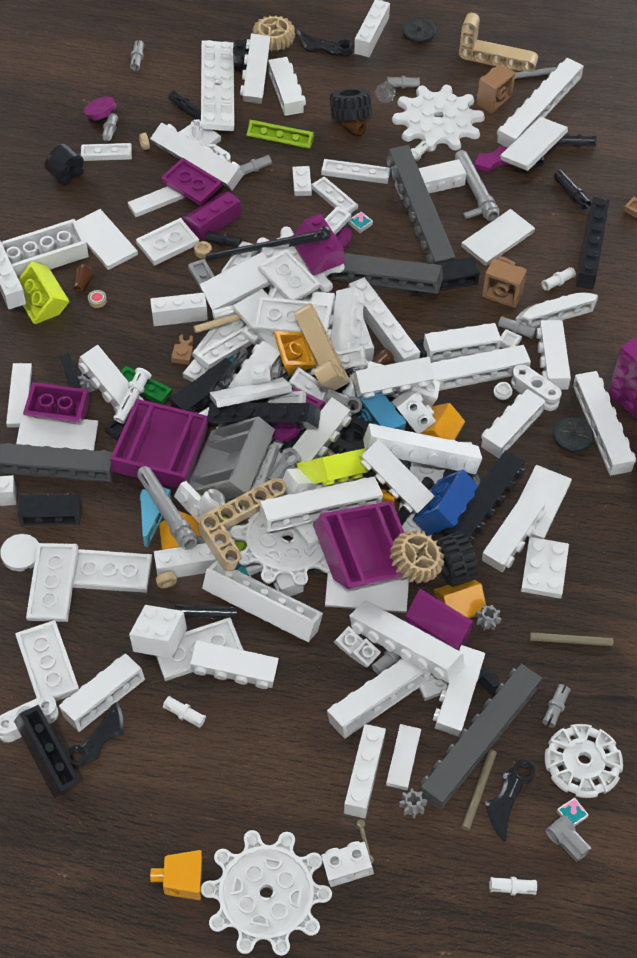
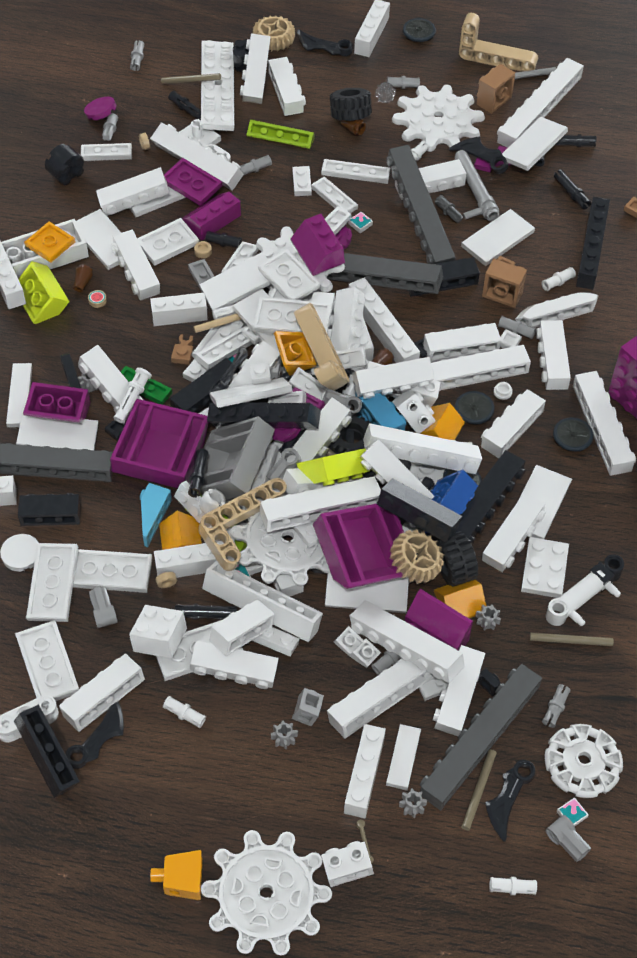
light grey cylinder [137,466,205,550] -> none
black bar [206,226,331,261] -> none
white piece [511,365,561,411] -> none
none -> light orange tile [24,221,75,263]
none -> light grey piece [89,586,118,628]
none -> white brick [96,167,170,216]
none -> white brick [111,229,160,300]
none -> dark tan bar [161,73,221,84]
none -> black pin [188,448,209,498]
none -> white brick [209,599,275,656]
none -> white plate [252,627,300,656]
none -> light grey gear [271,720,298,749]
none -> light grey brick [292,688,324,726]
none -> black brick [377,478,462,543]
none -> dark grey axle [435,195,463,223]
none -> black piece [449,136,509,174]
none -> pearl dark grey wheel [455,391,495,424]
none -> white piece [546,554,625,626]

